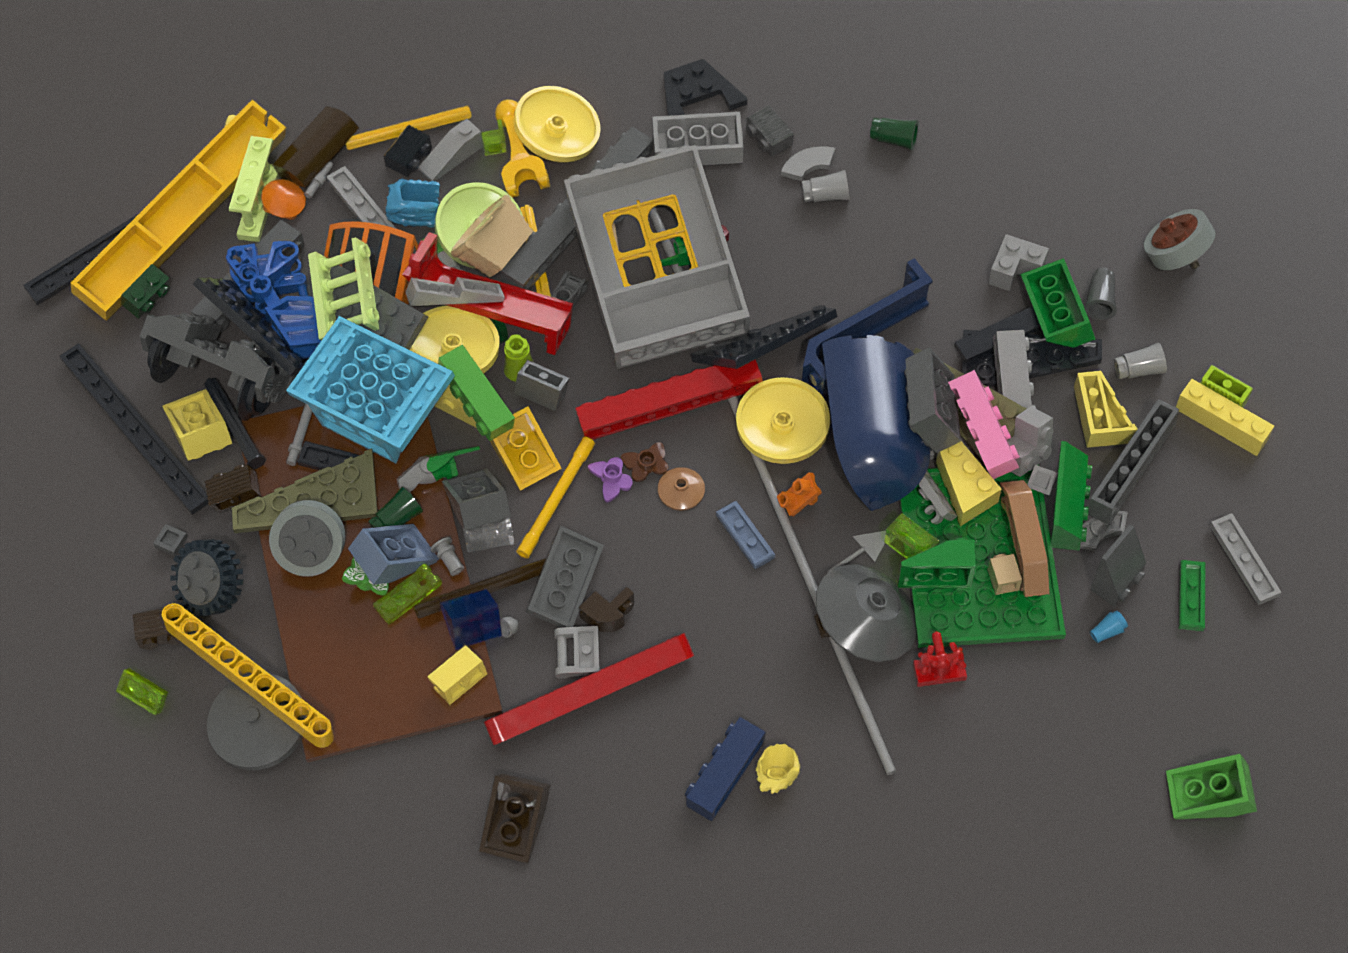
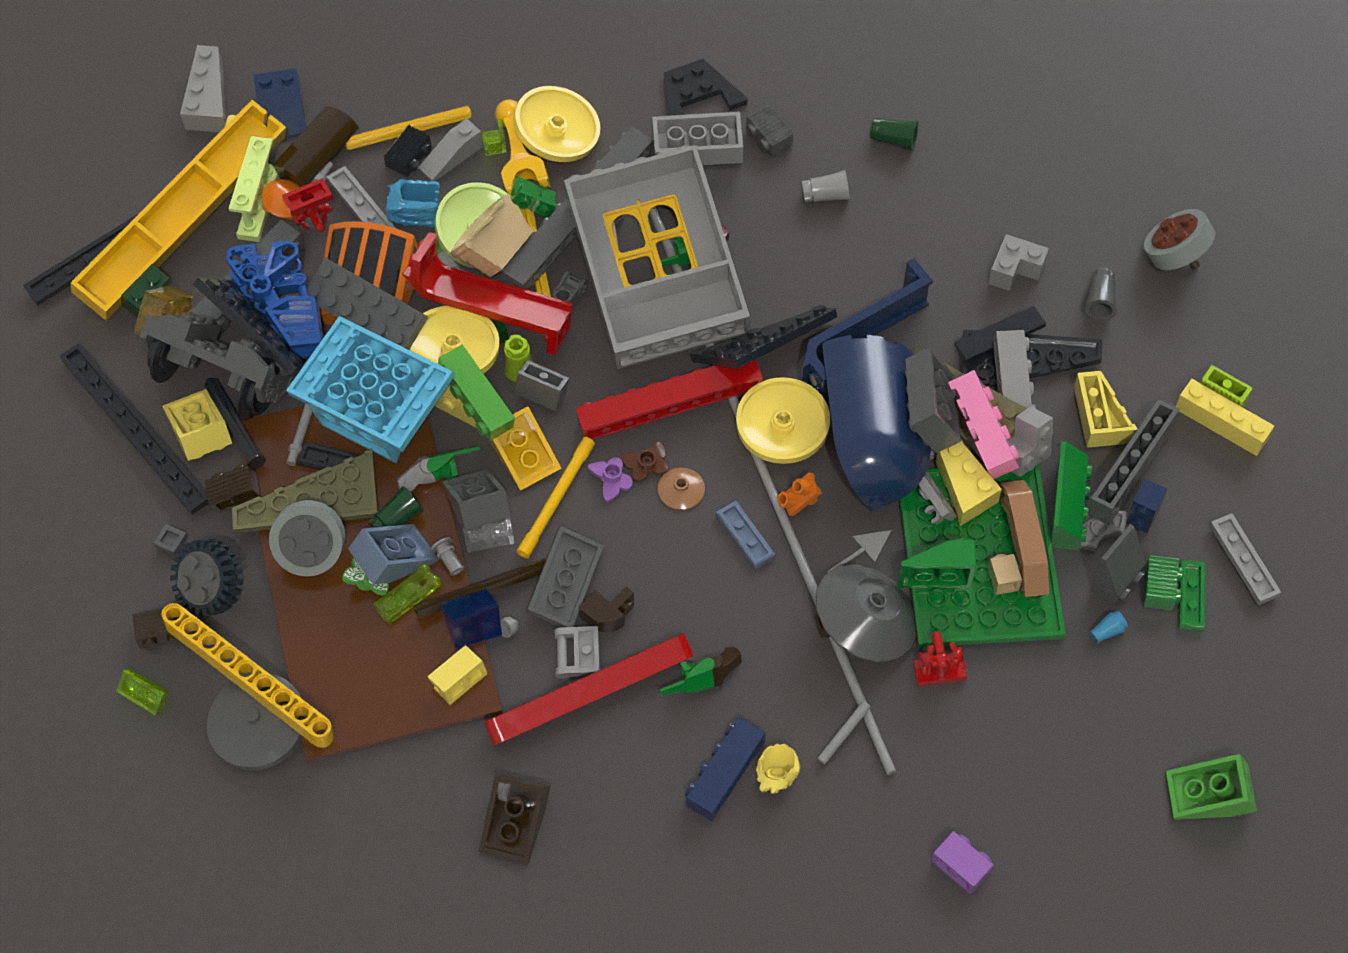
yellowish green fence [308,237,379,341] -> none
light grey slope [405,277,505,306] -> none
light grey tile [781,146,835,181] -> none
clear neon green piece [884,513,940,559] -> none
green slope [1021,258,1095,348] -> none
light grey plate [1028,464,1058,495] -> none
light grey plant [1113,342,1167,379] -> none
none -> clear yellow brick [133,285,193,336]
none -> light grey wedge [180,45,227,132]
none -> dark blue slope [254,68,306,139]
none -> red piece [282,178,333,232]
none -> green bracket [510,176,557,218]
none -> green animal [659,647,742,696]
none -> light grey bar [817,701,871,765]
none -> medium lavender brick [931,831,994,894]
none -> dark blue brick [1126,479,1167,533]
none -> green brick [1143,555,1183,611]

